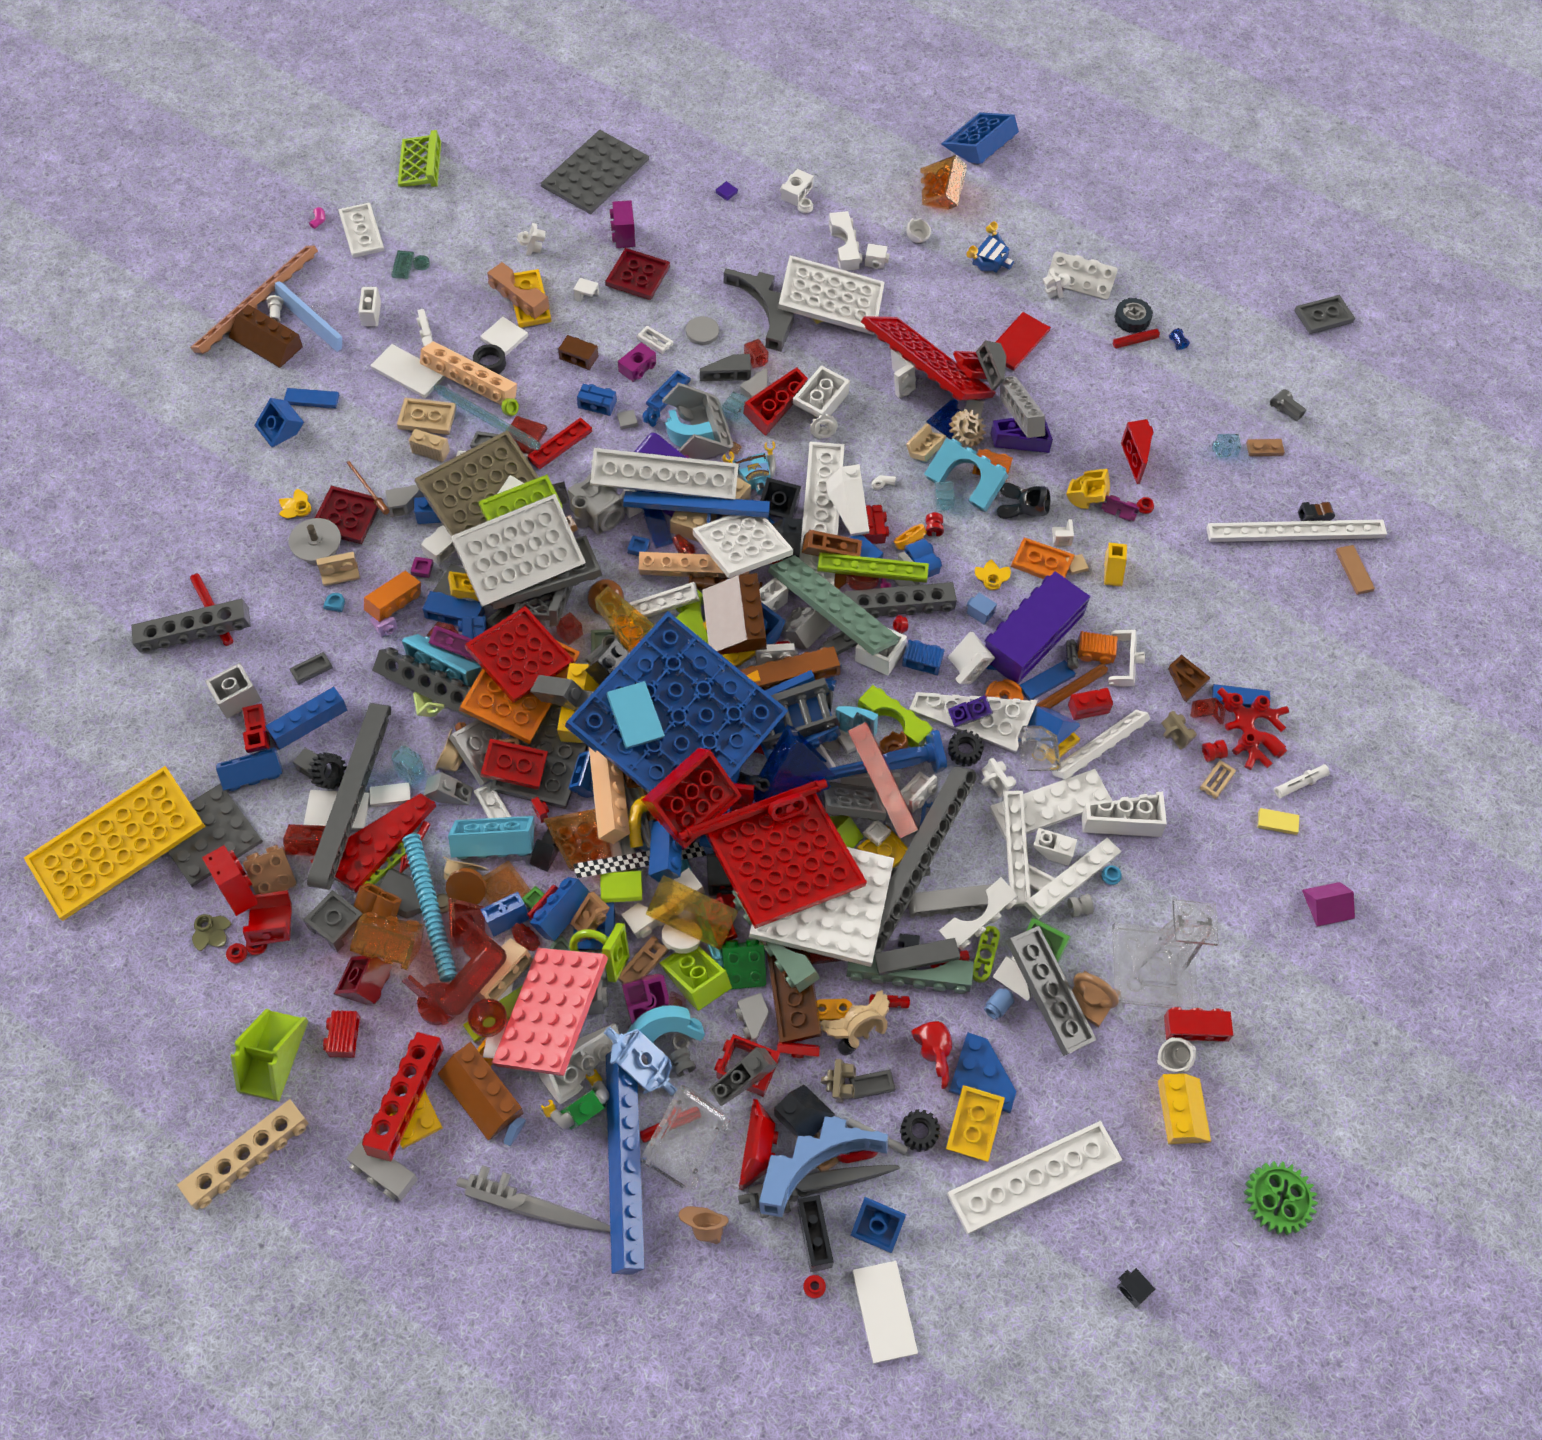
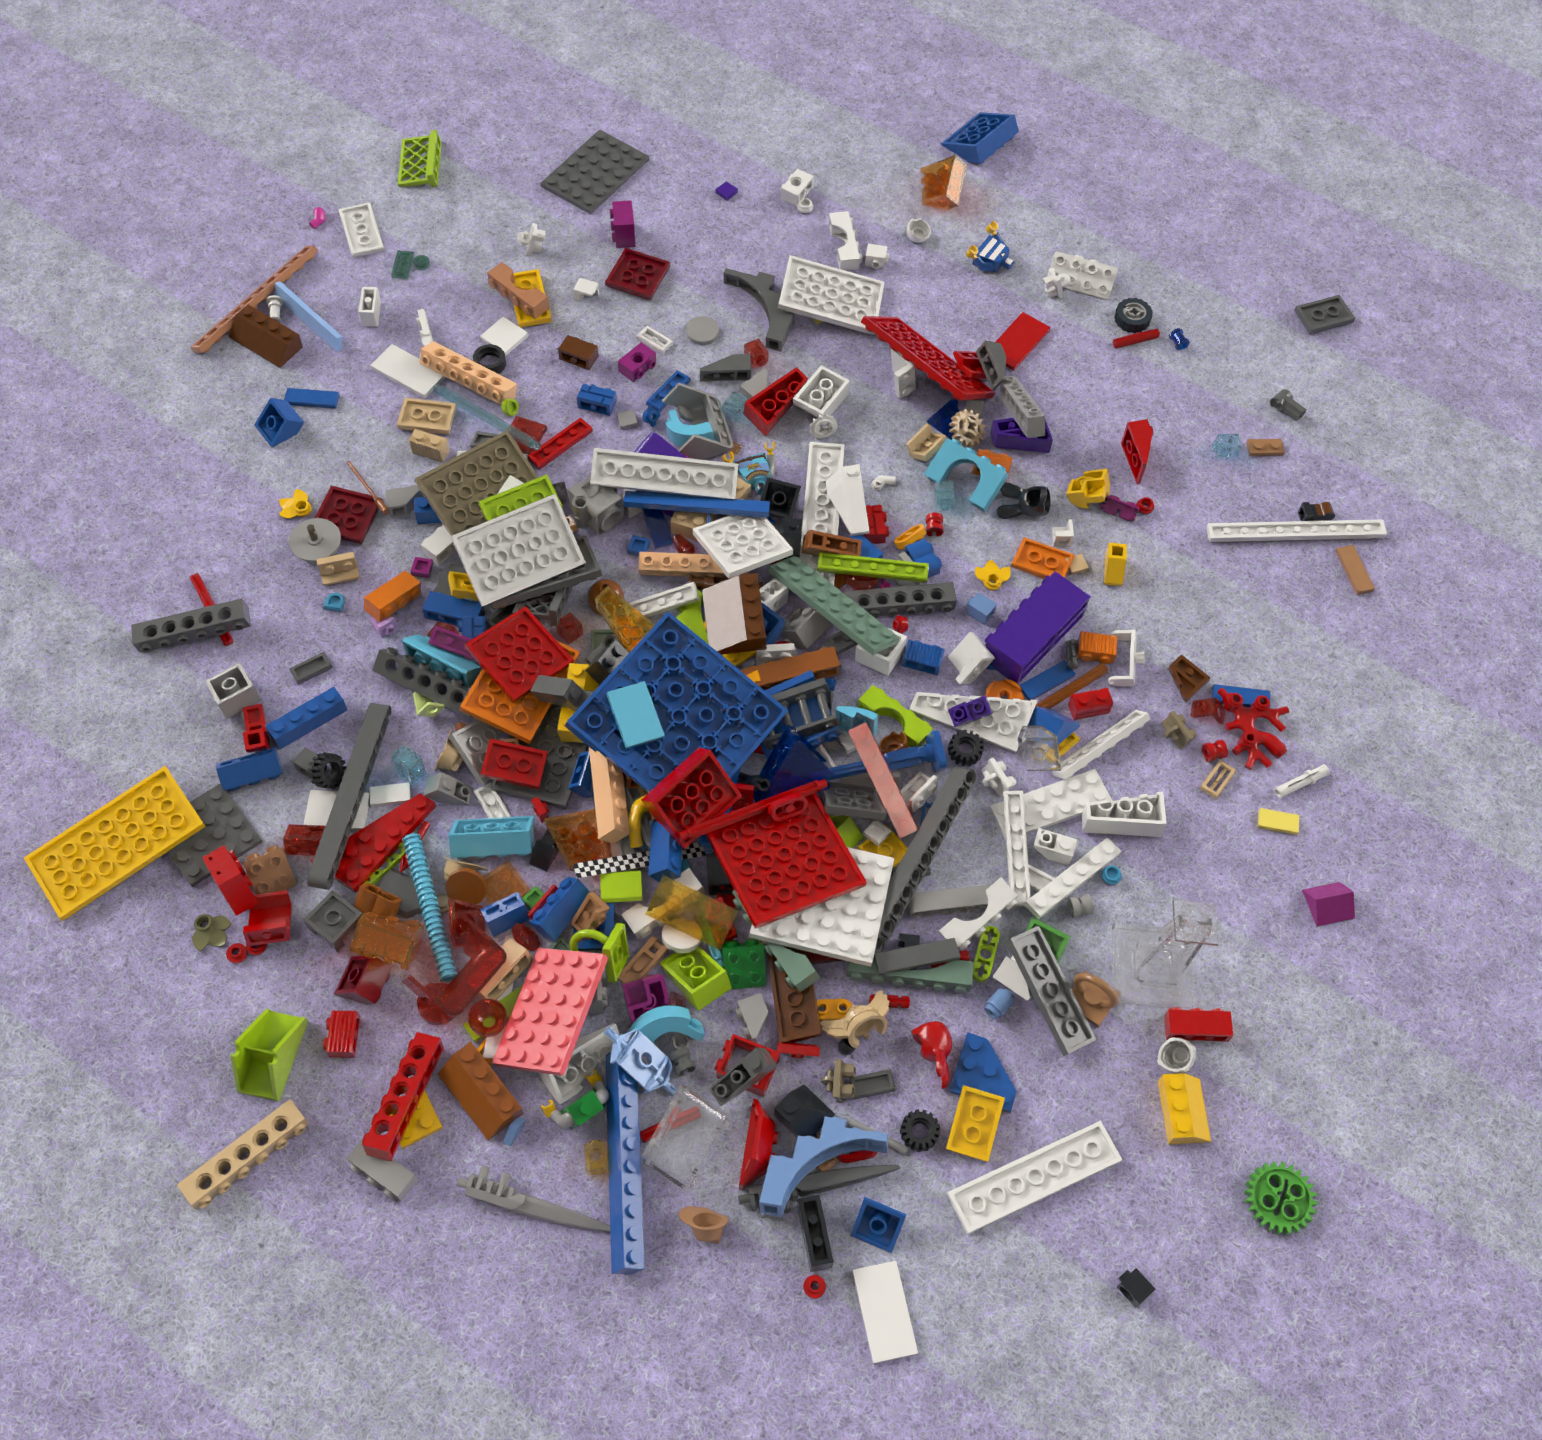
none -> clear yellow brick [584,1140,609,1176]

